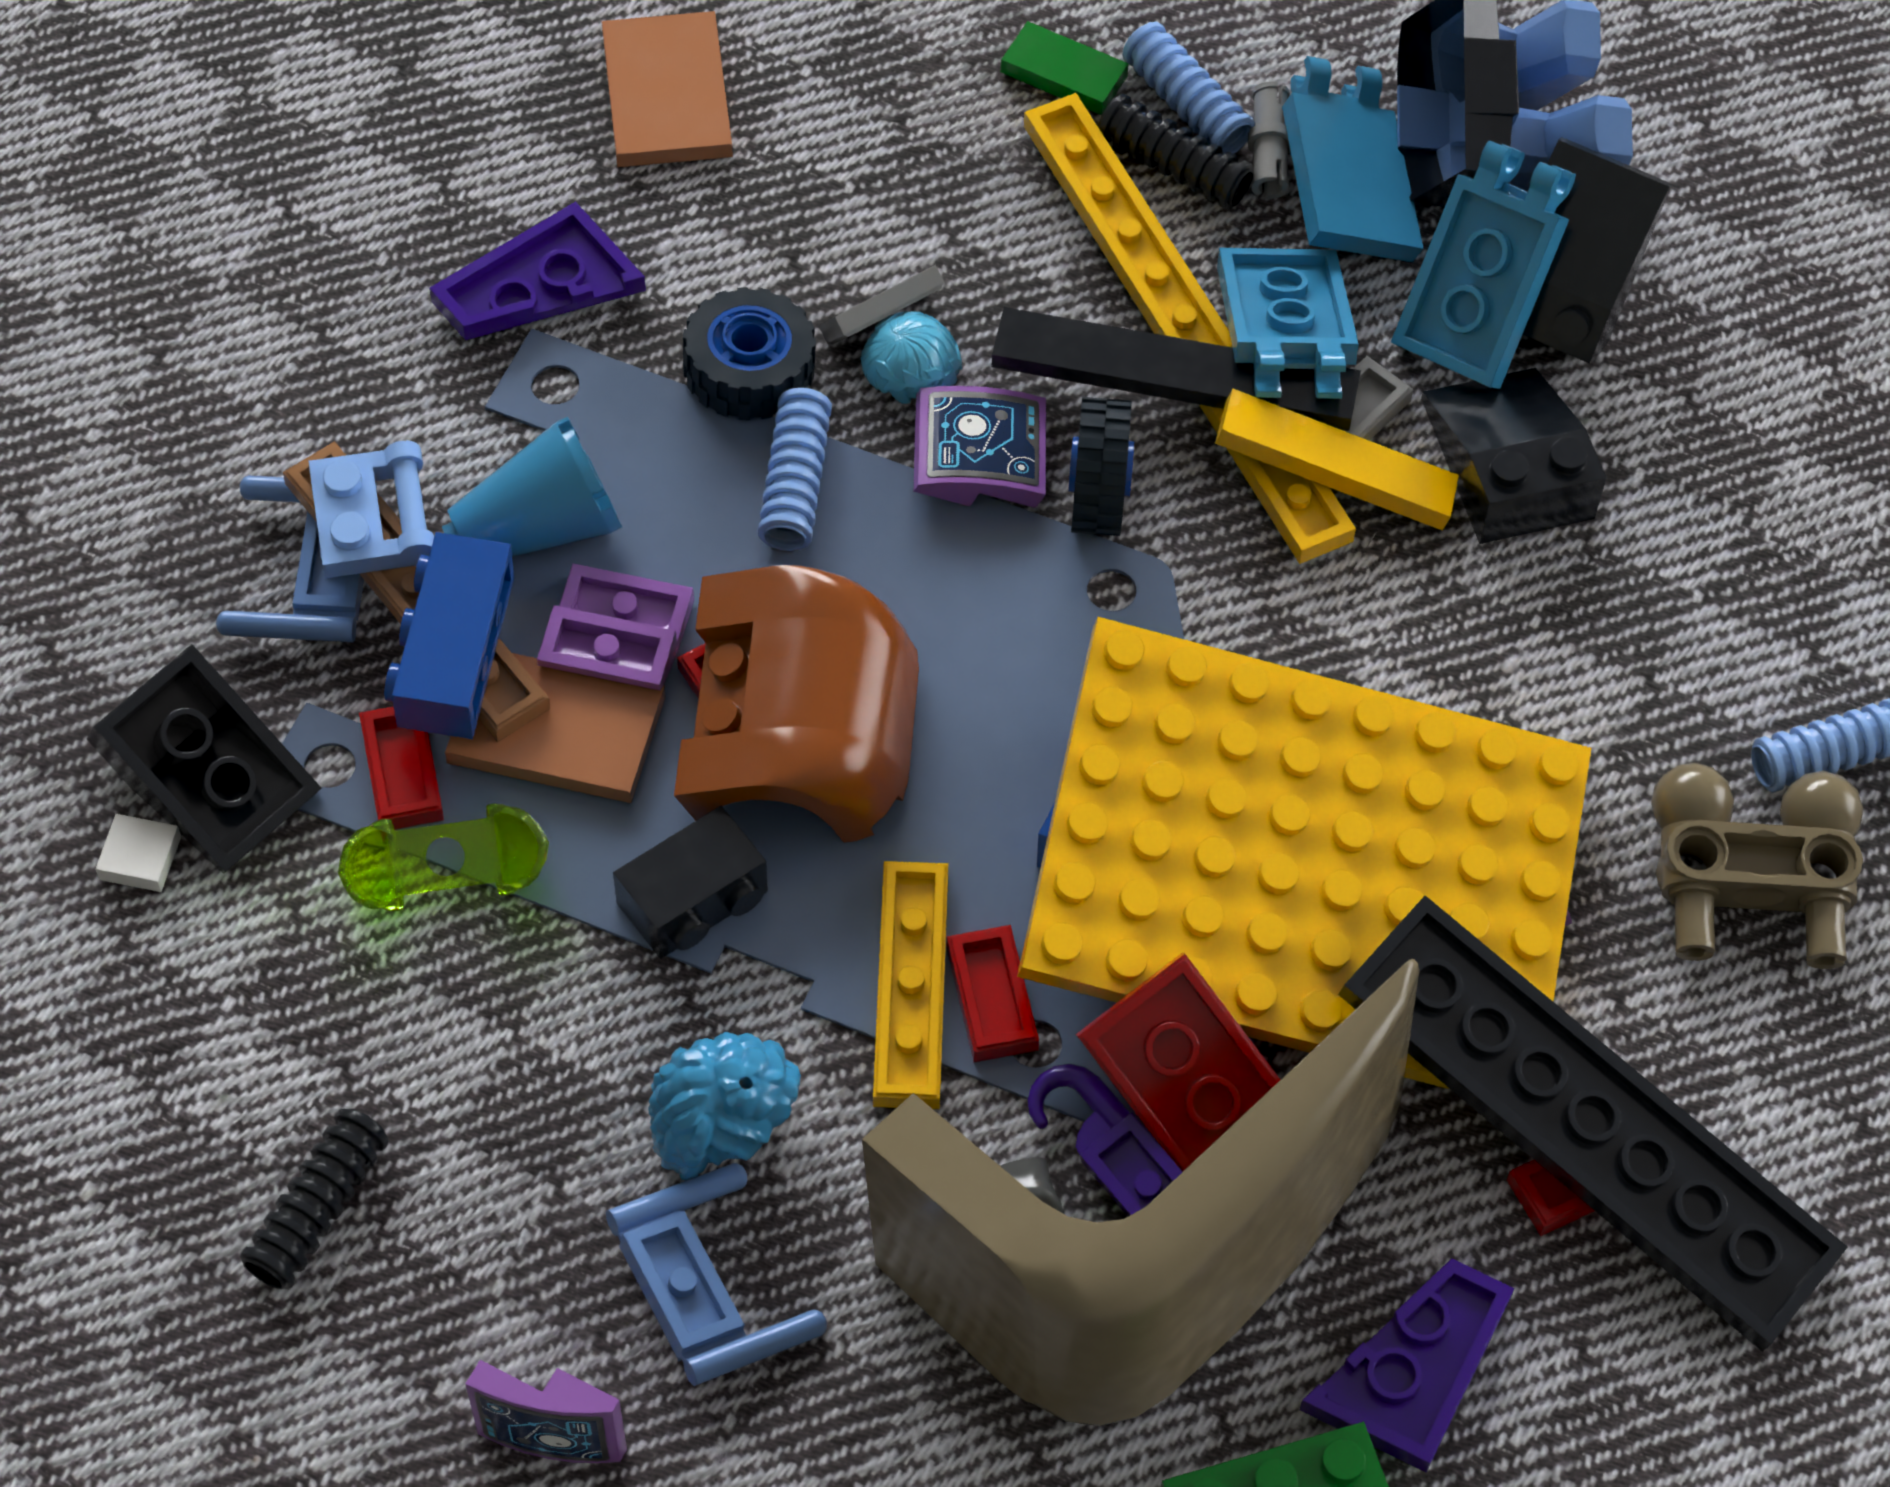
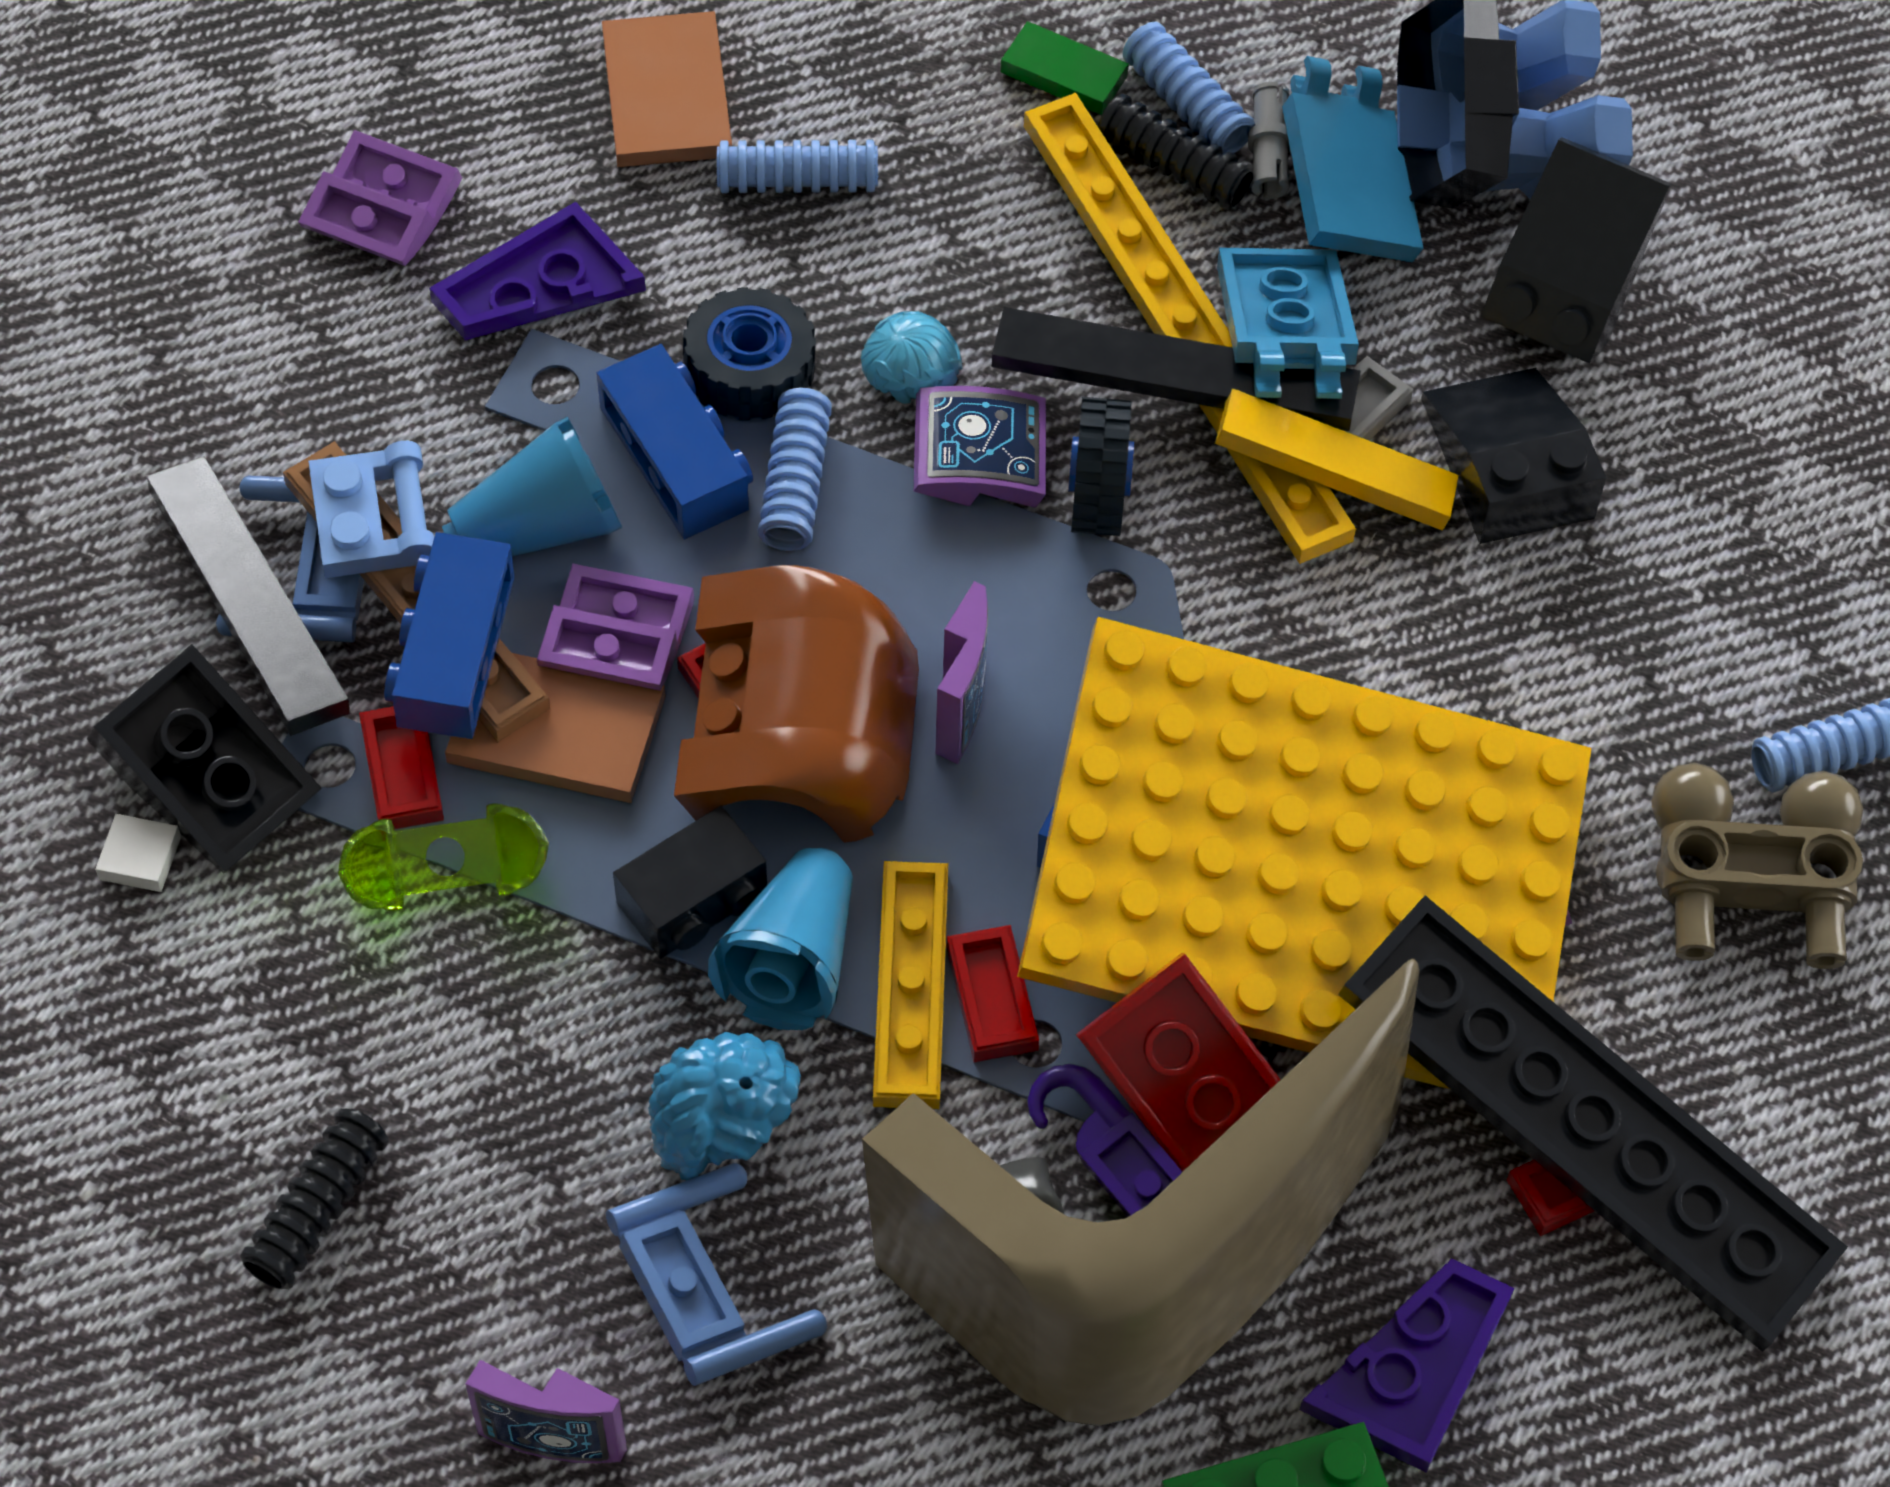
light grey tile [818,265,945,345] -> none
dark azure tile [1391,140,1576,389] -> none
none -> tile [147,456,350,736]
none -> medium lavender slope [298,130,463,266]
none -> blue brick [596,343,753,540]
none -> dark azure cone [708,848,853,1030]
none -> light blue piece [717,139,878,193]
none -> medium lavender slope [935,581,988,764]

